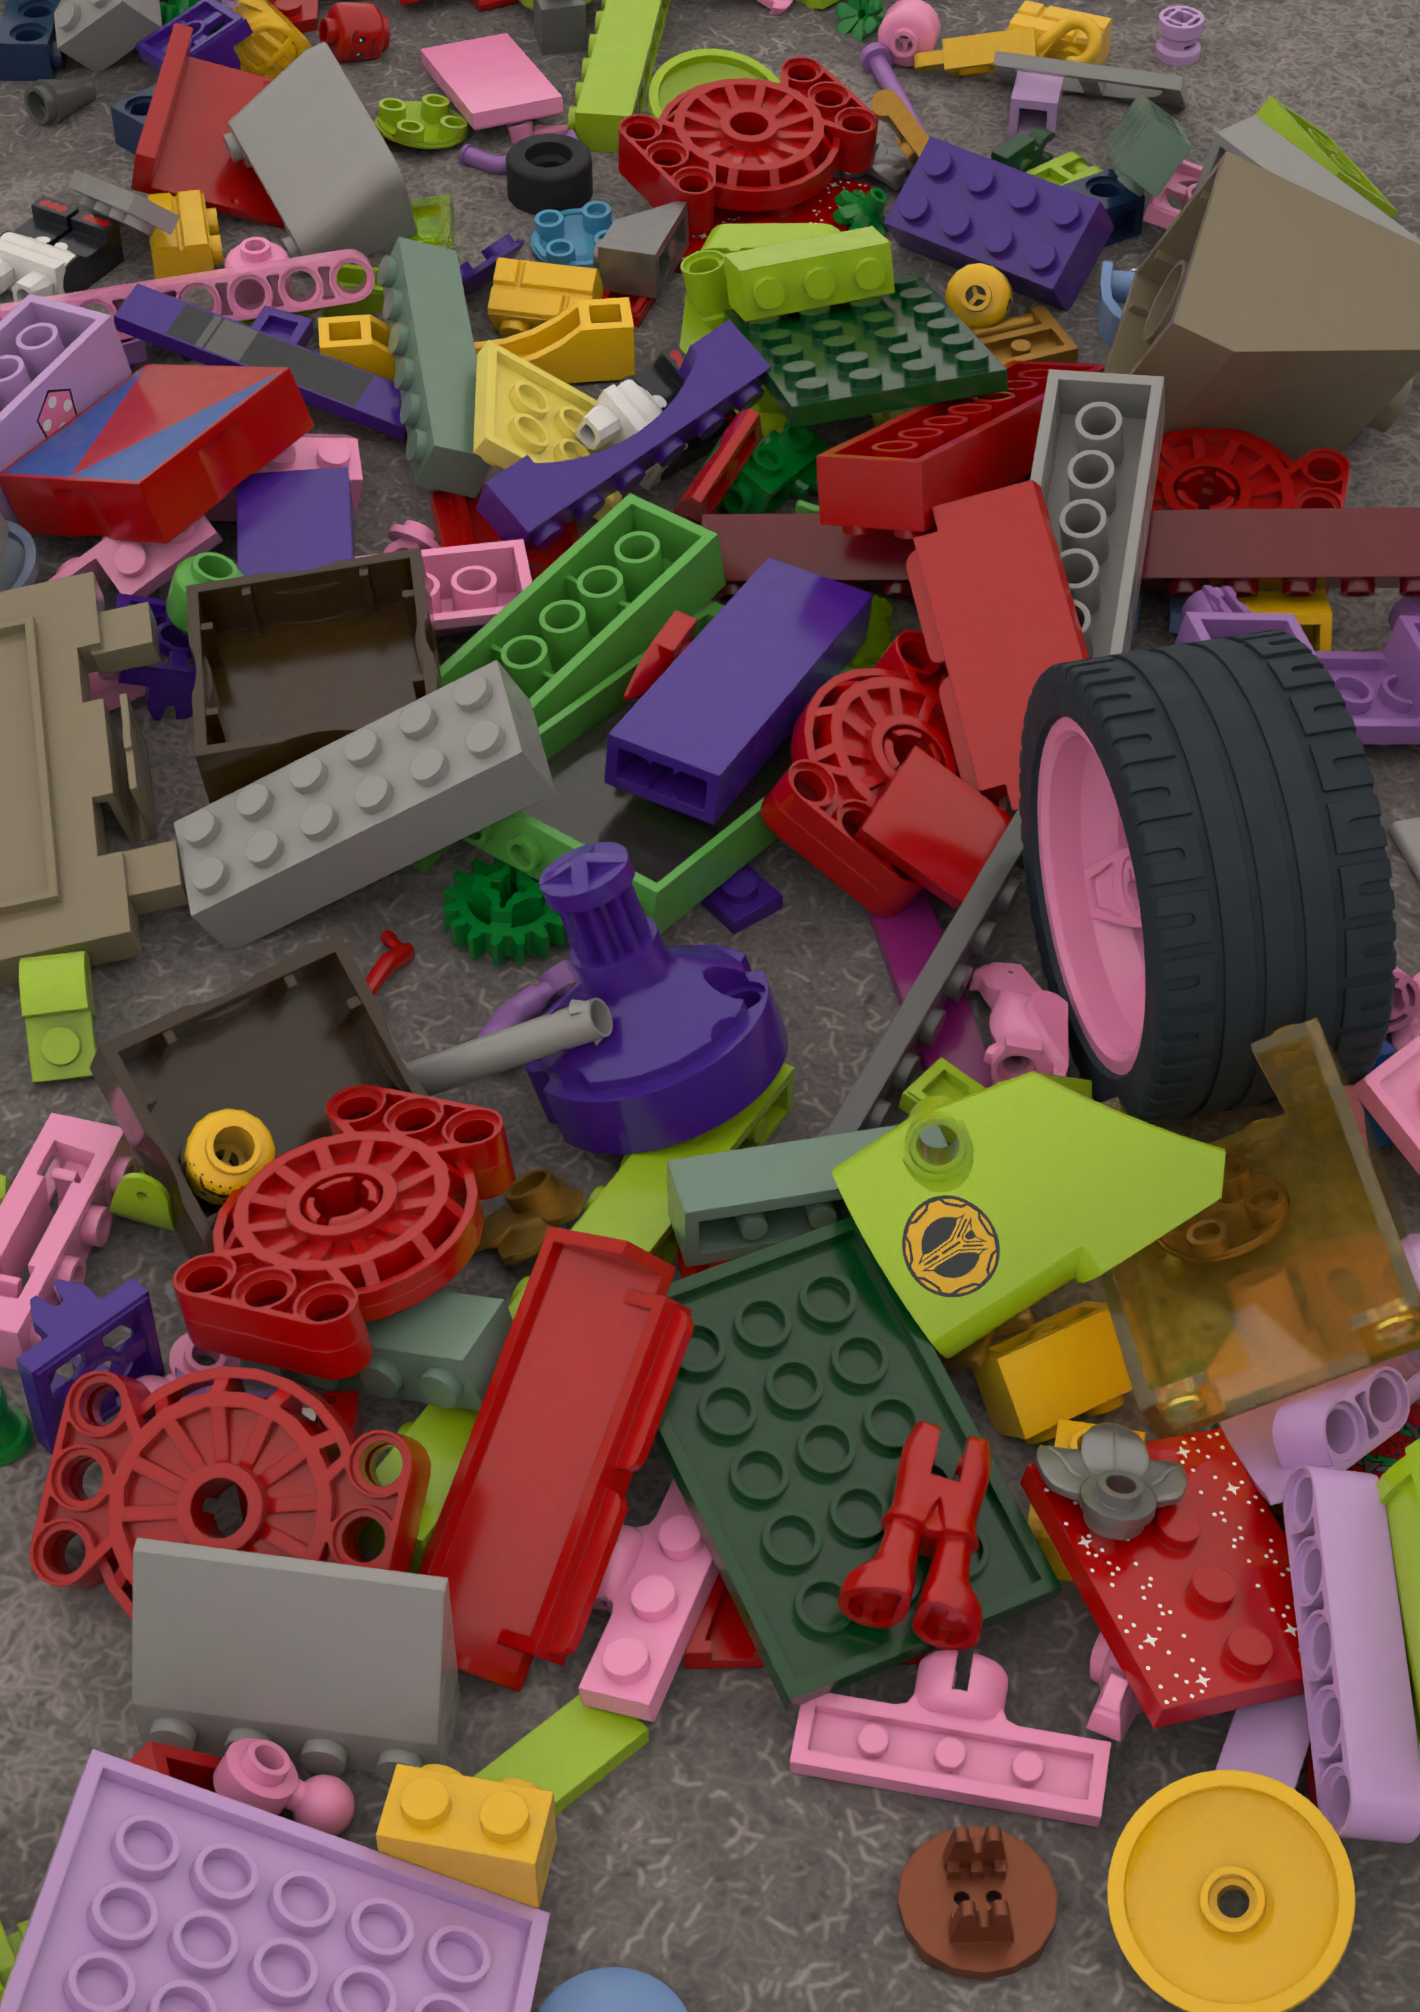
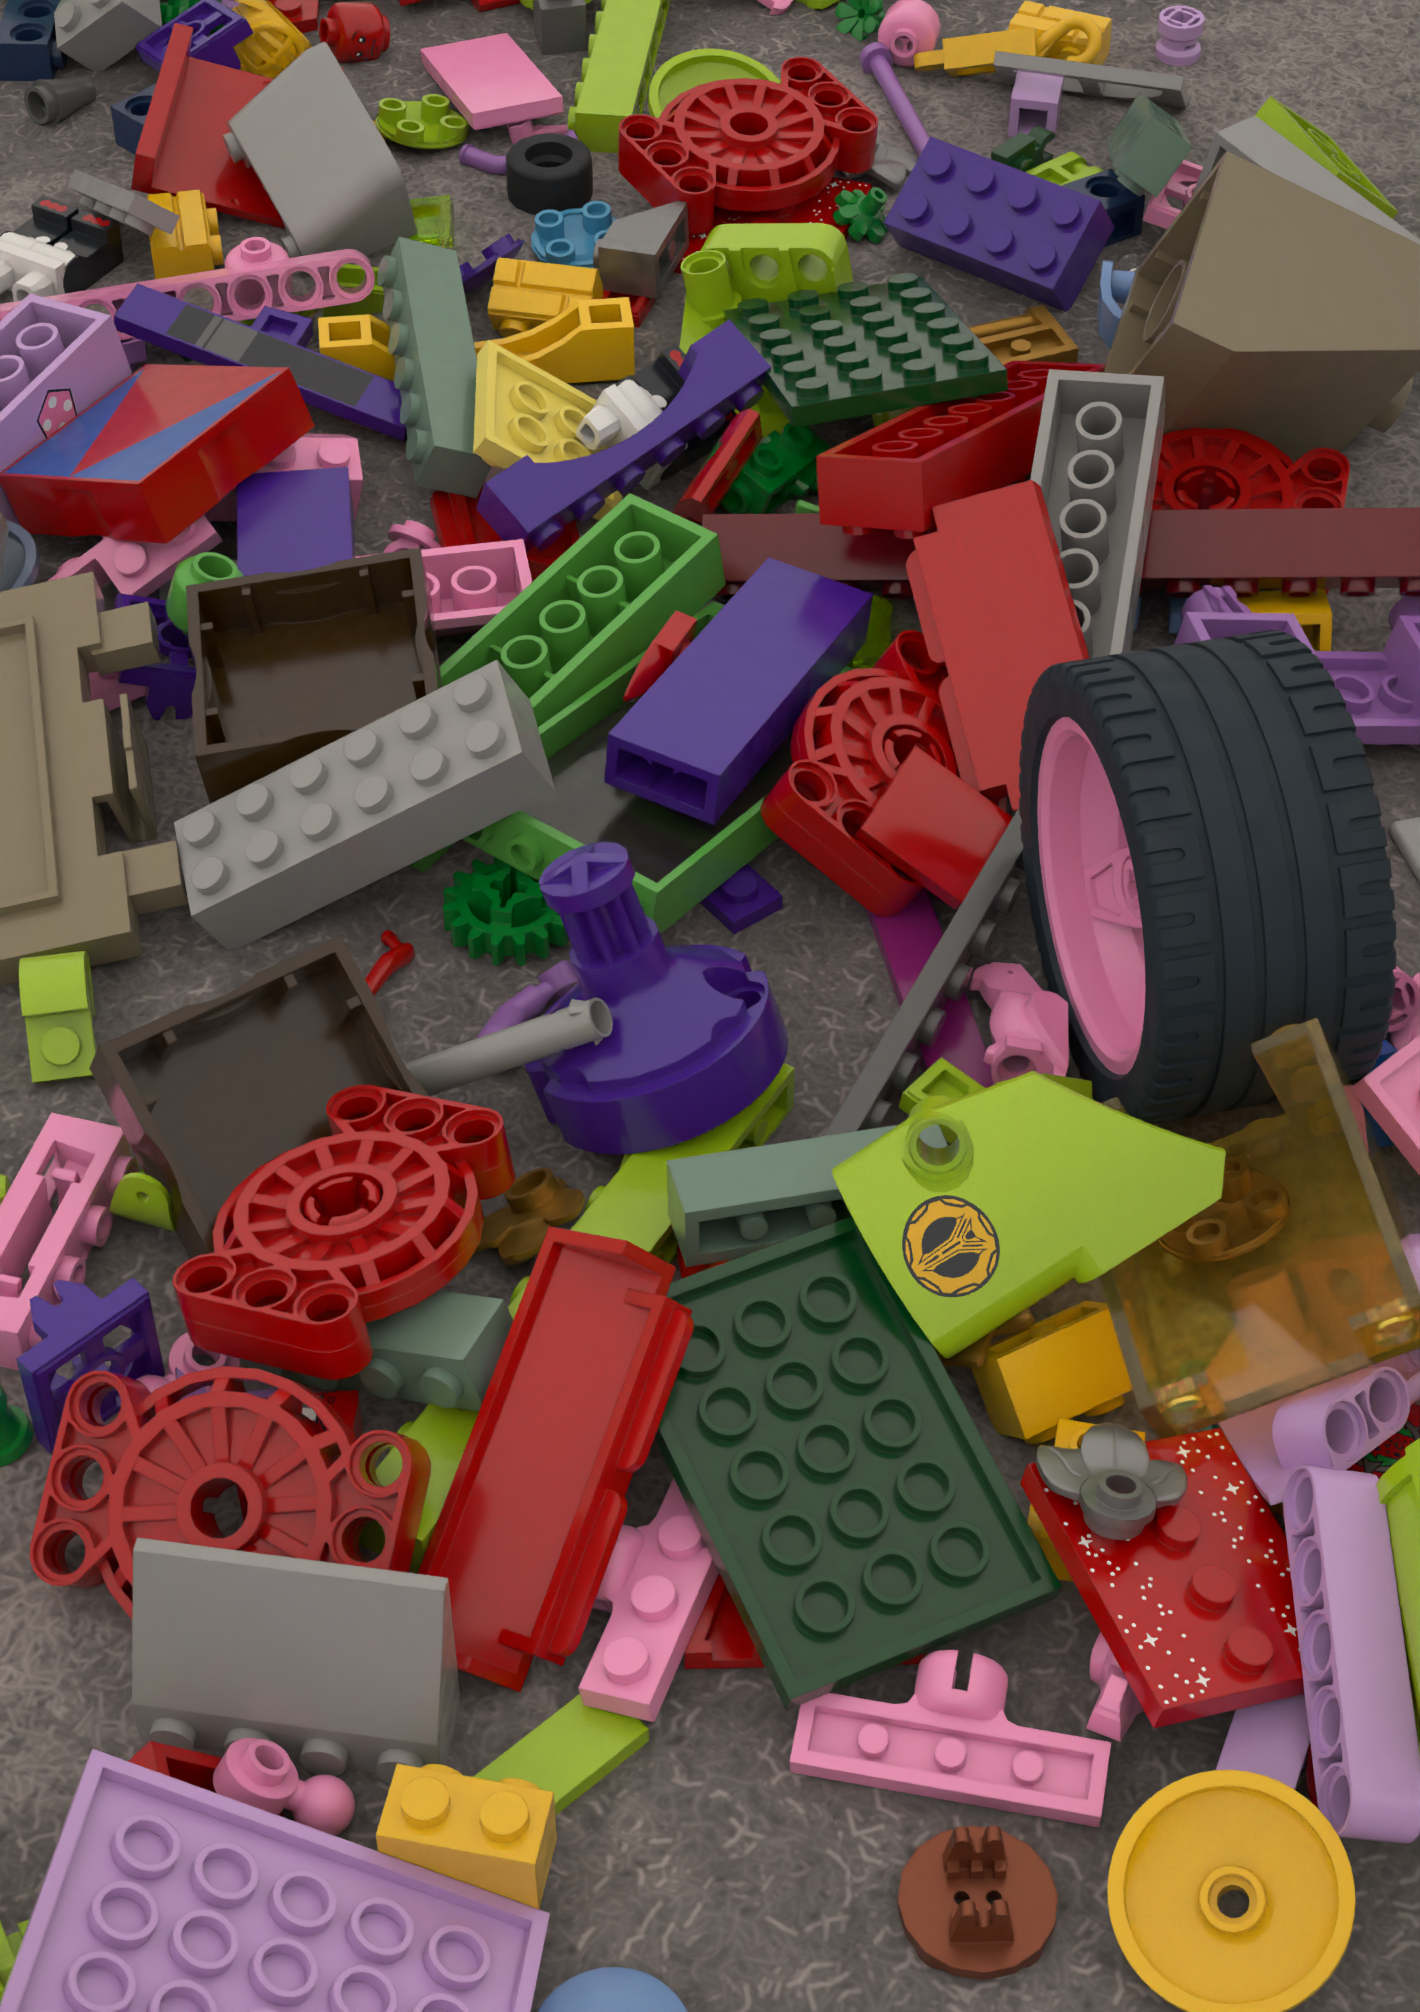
yellow head [180,1108,276,1205] -> none
lime brick [724,226,895,322] -> none
red piece [837,1421,991,1650] -> none
pearl gold plate [871,89,929,167] -> none
yellow head [945,263,1013,328] -> none

